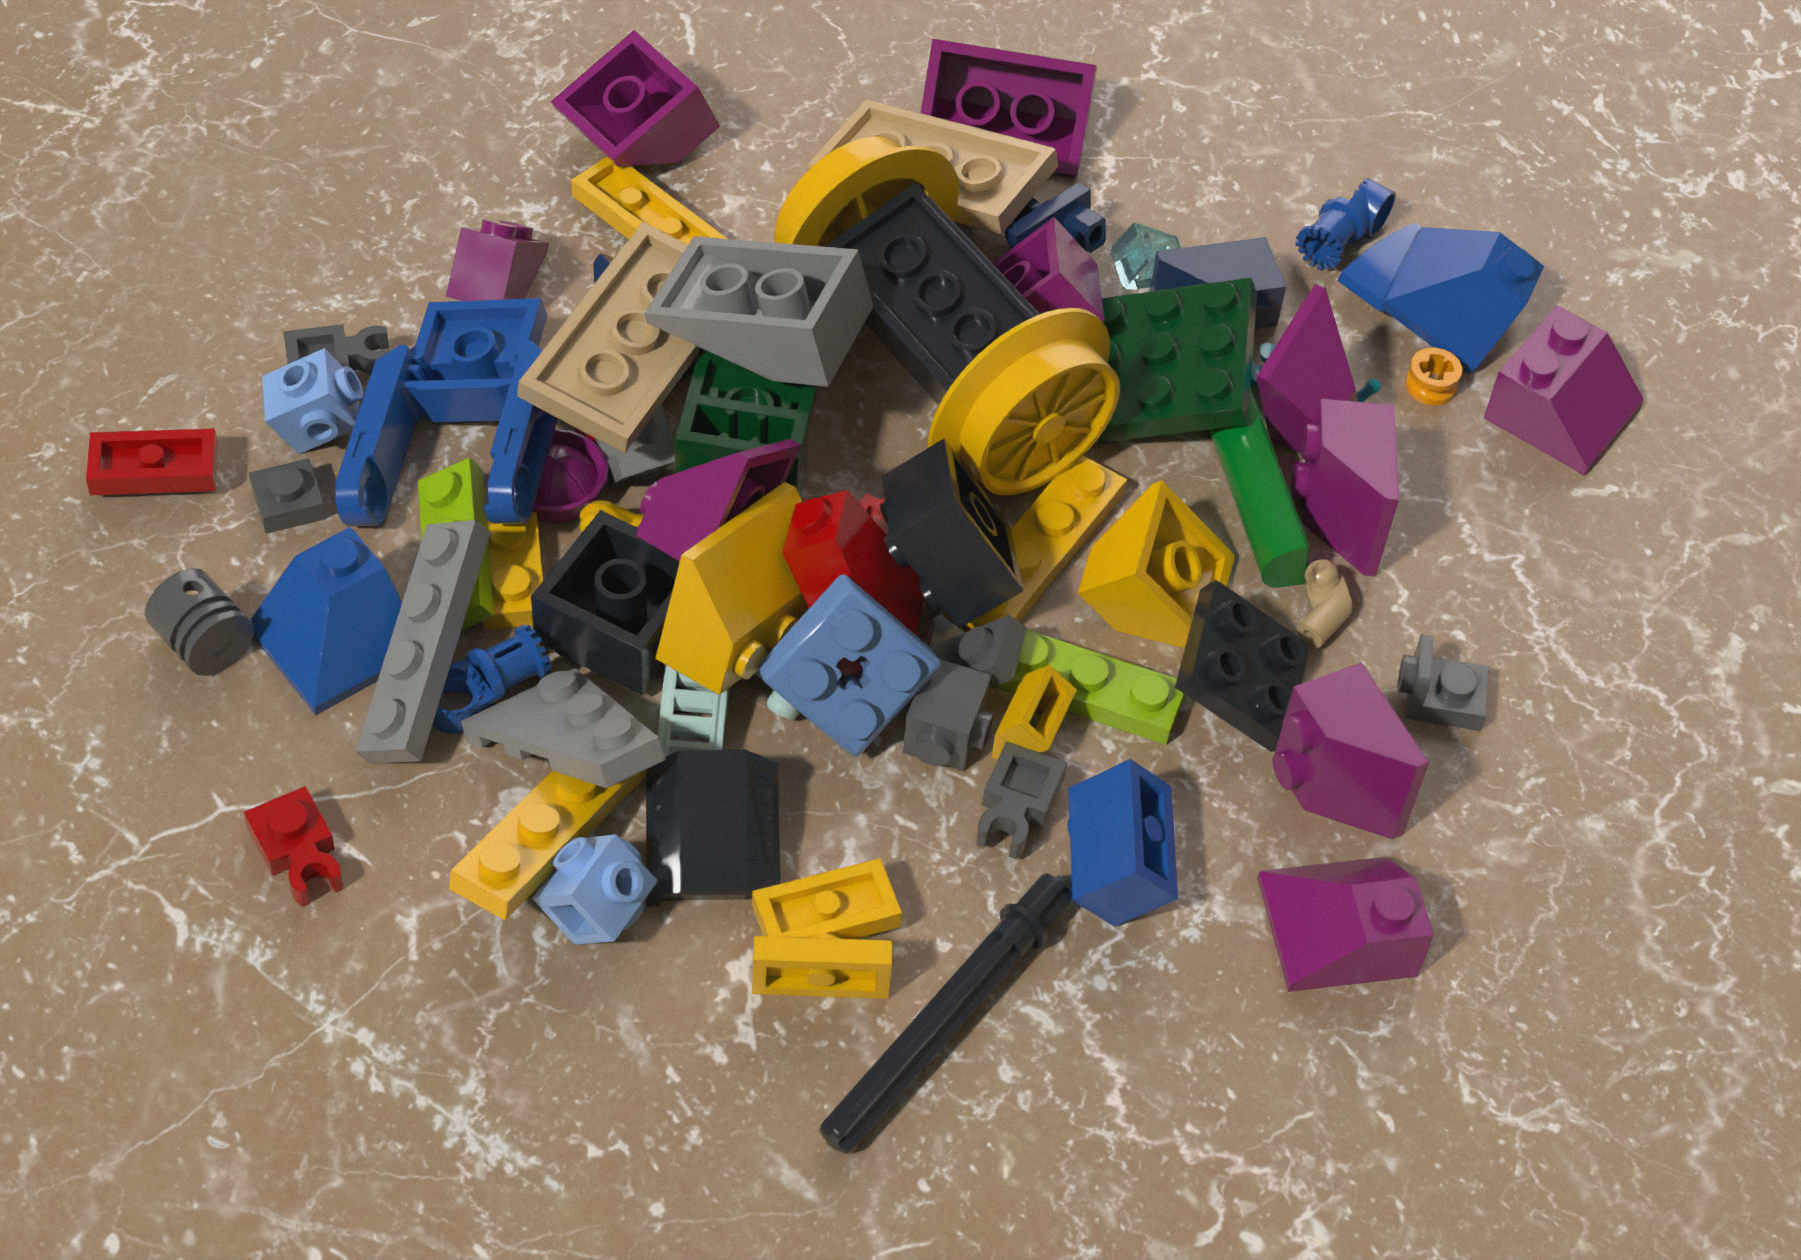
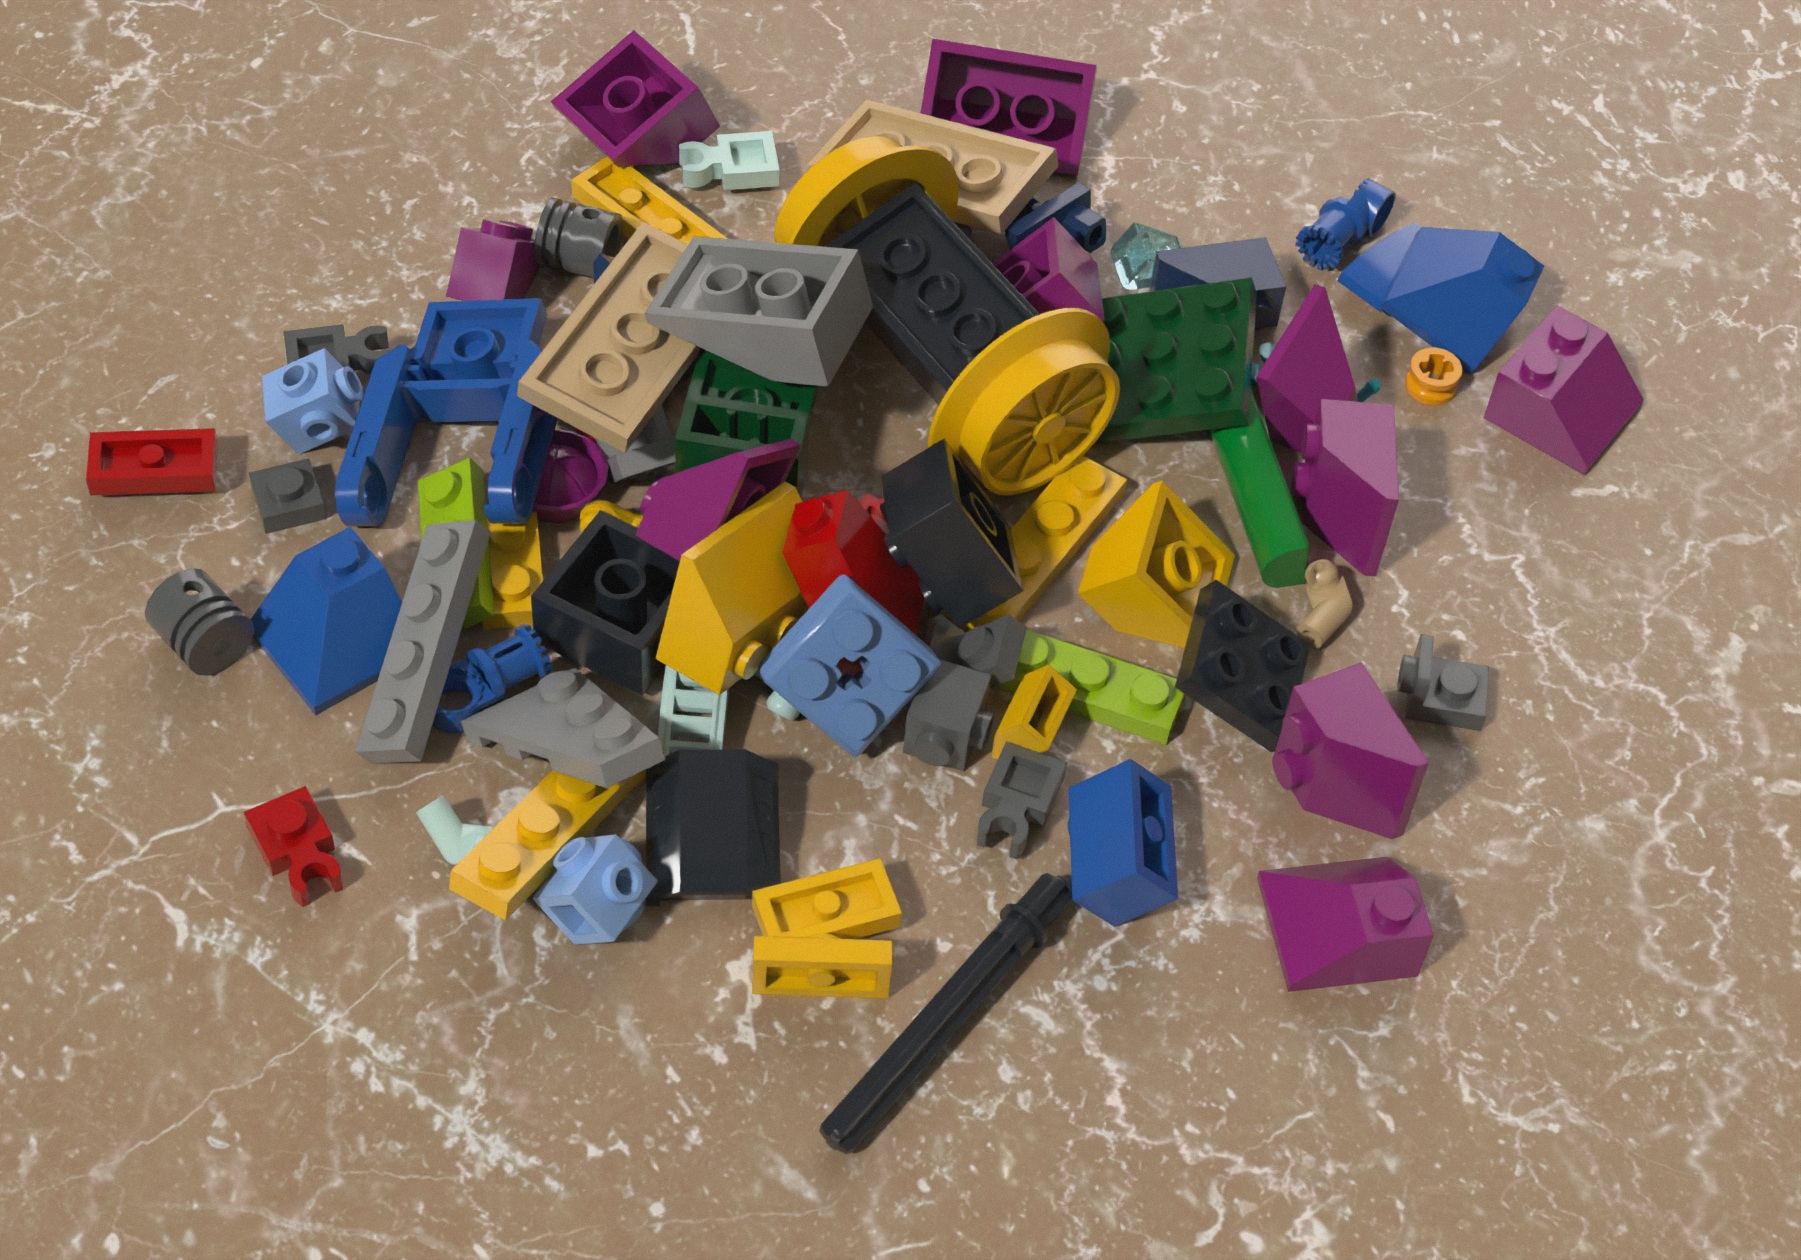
none -> light aqua arm [415,795,495,865]
none -> dark grey piece [534,197,623,278]
none -> light aqua plate [679,131,780,190]

